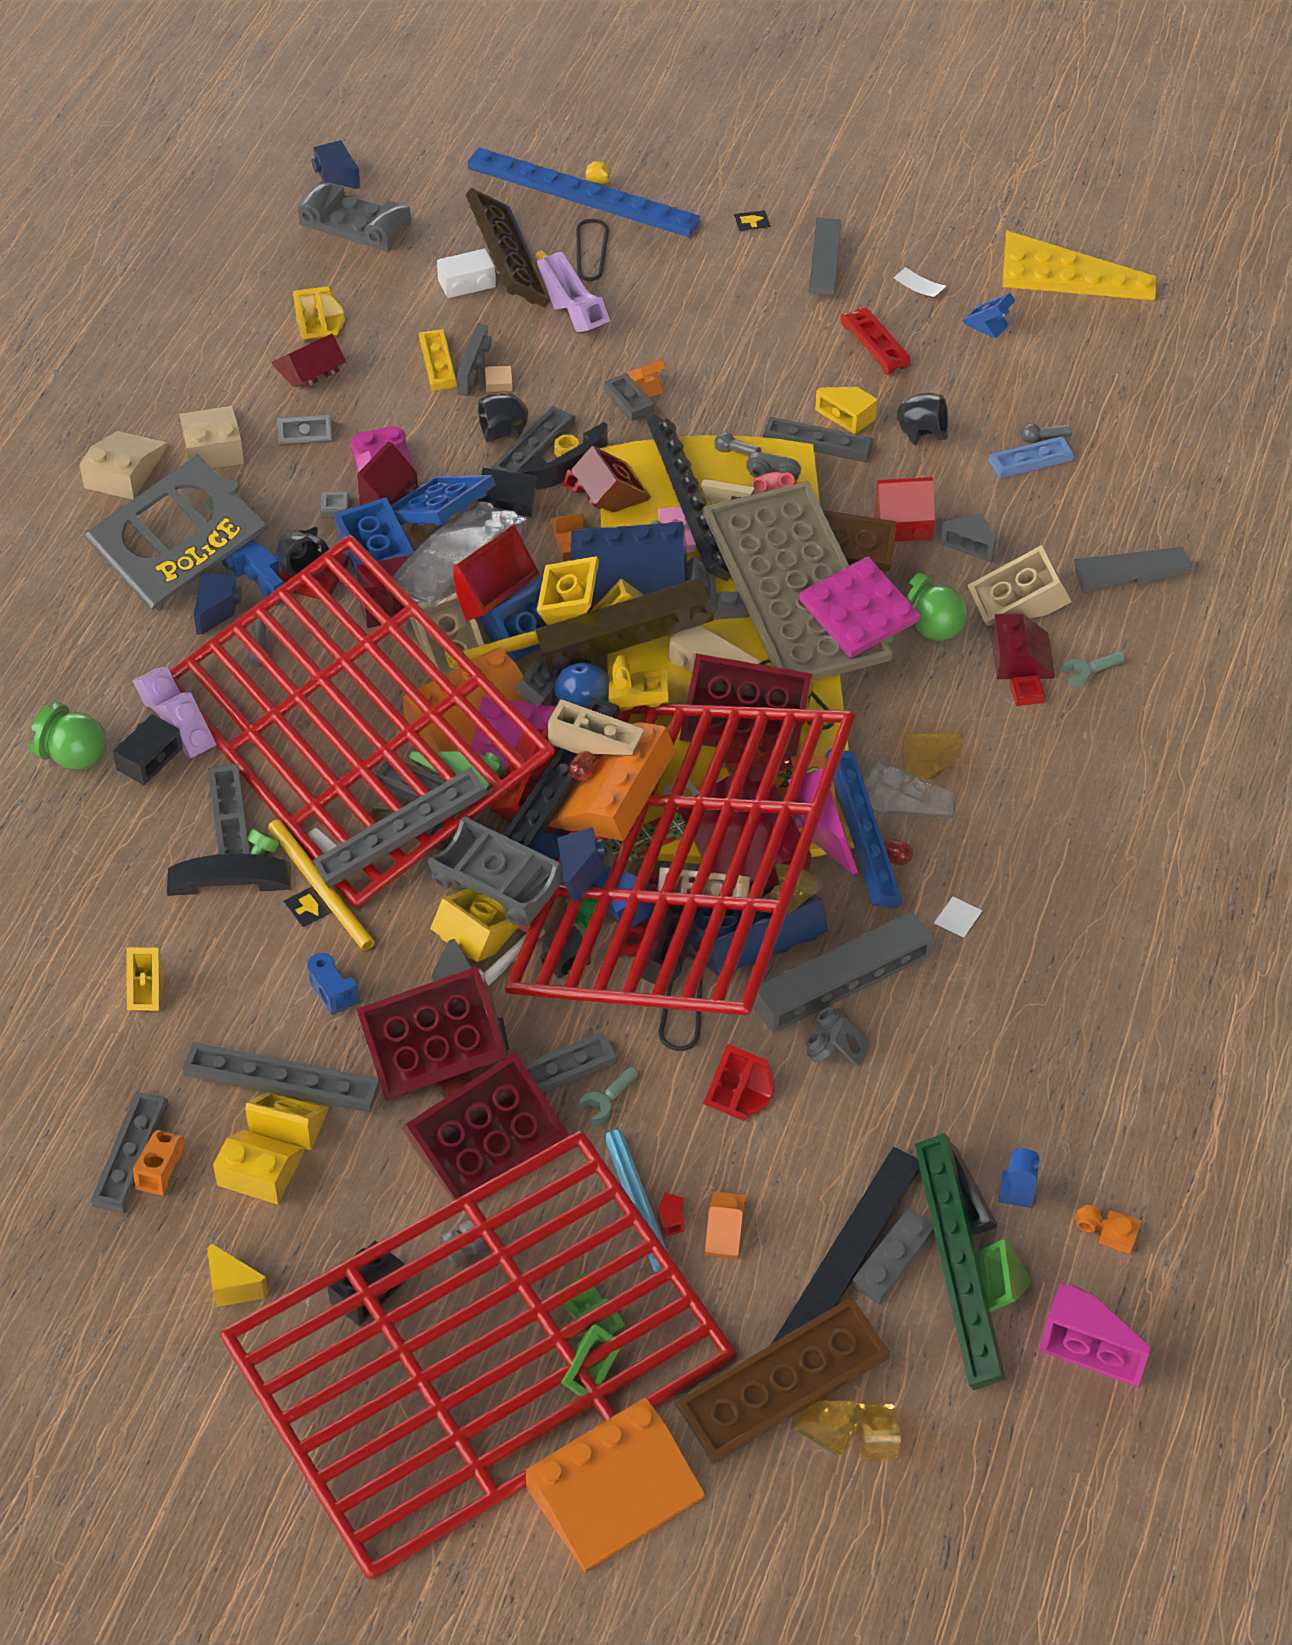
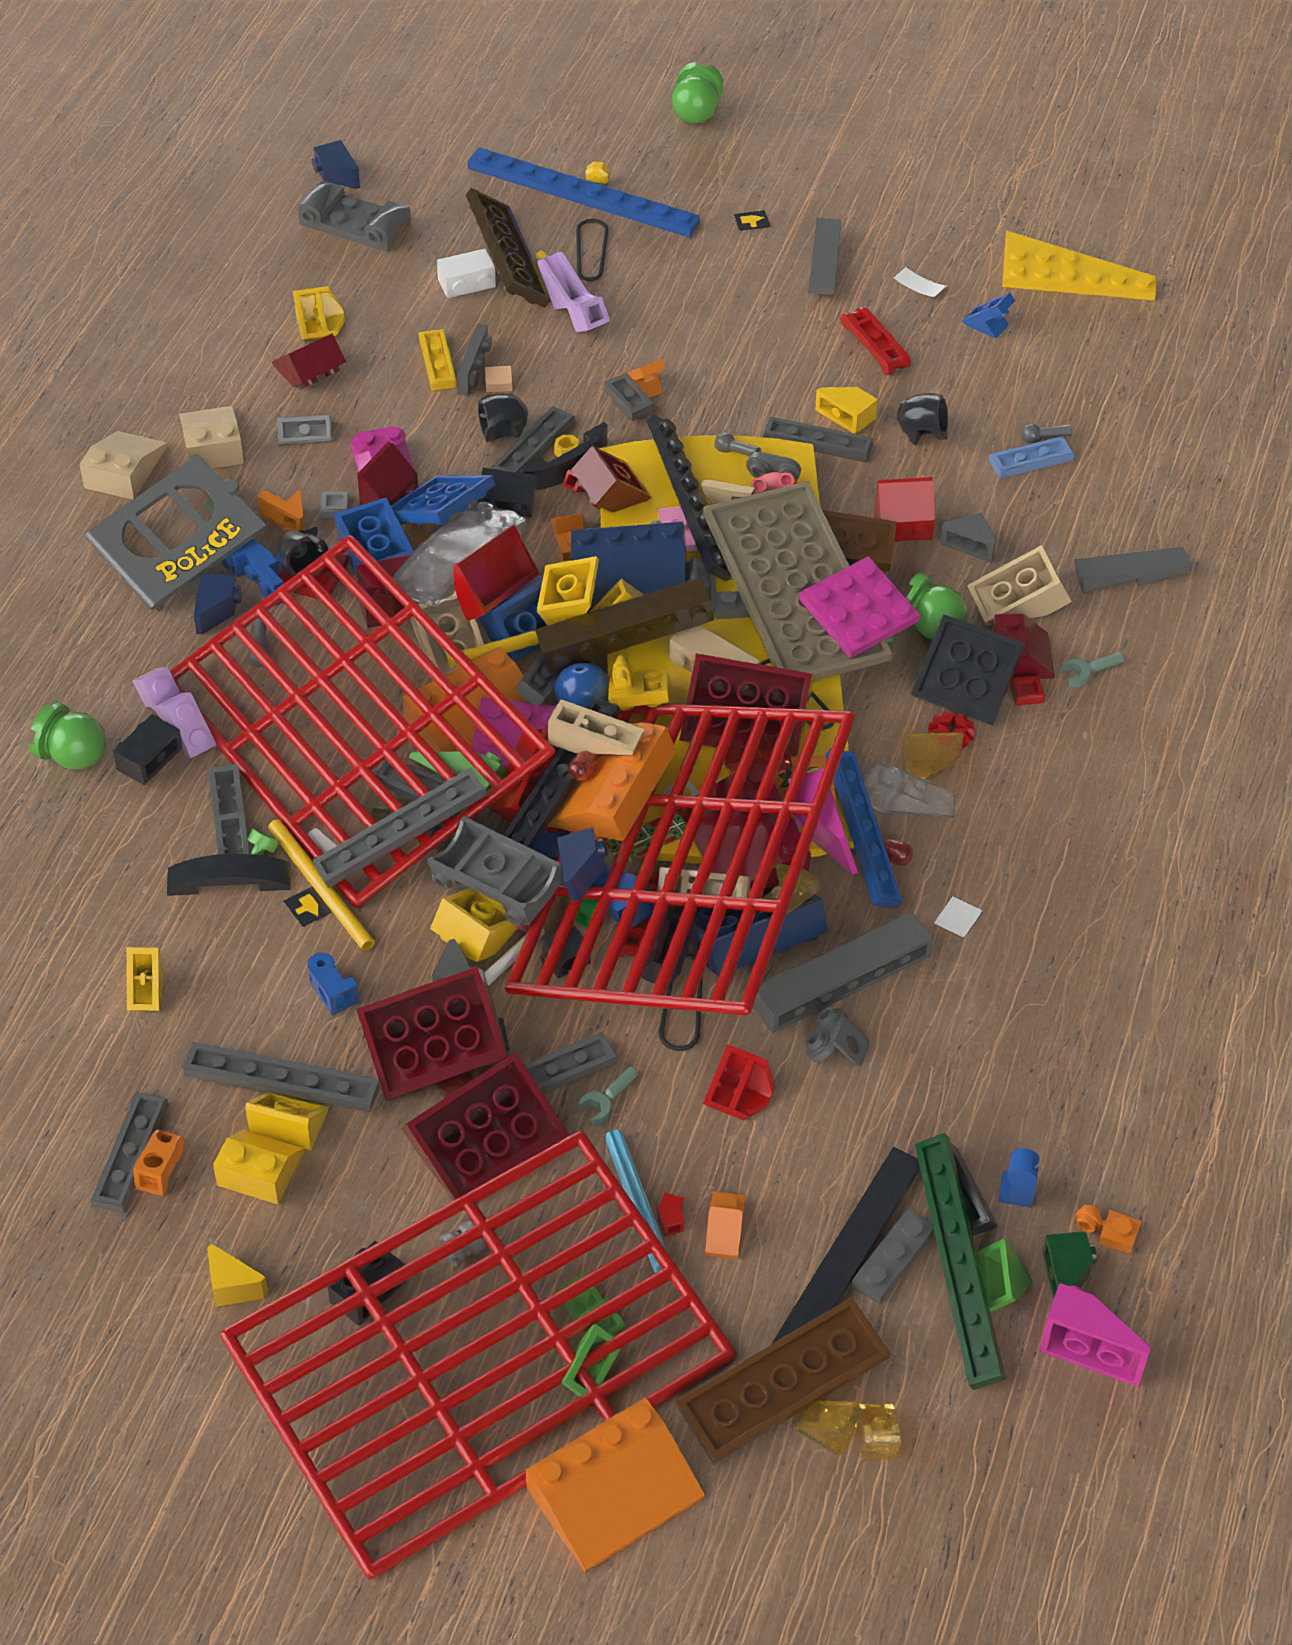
none -> orange slope [257,490,305,531]
none -> bright green tile [672,62,724,124]
none -> black plate [911,614,1025,726]
none -> red gear [928,711,975,750]
none -> dark green slope [1042,1231,1097,1300]

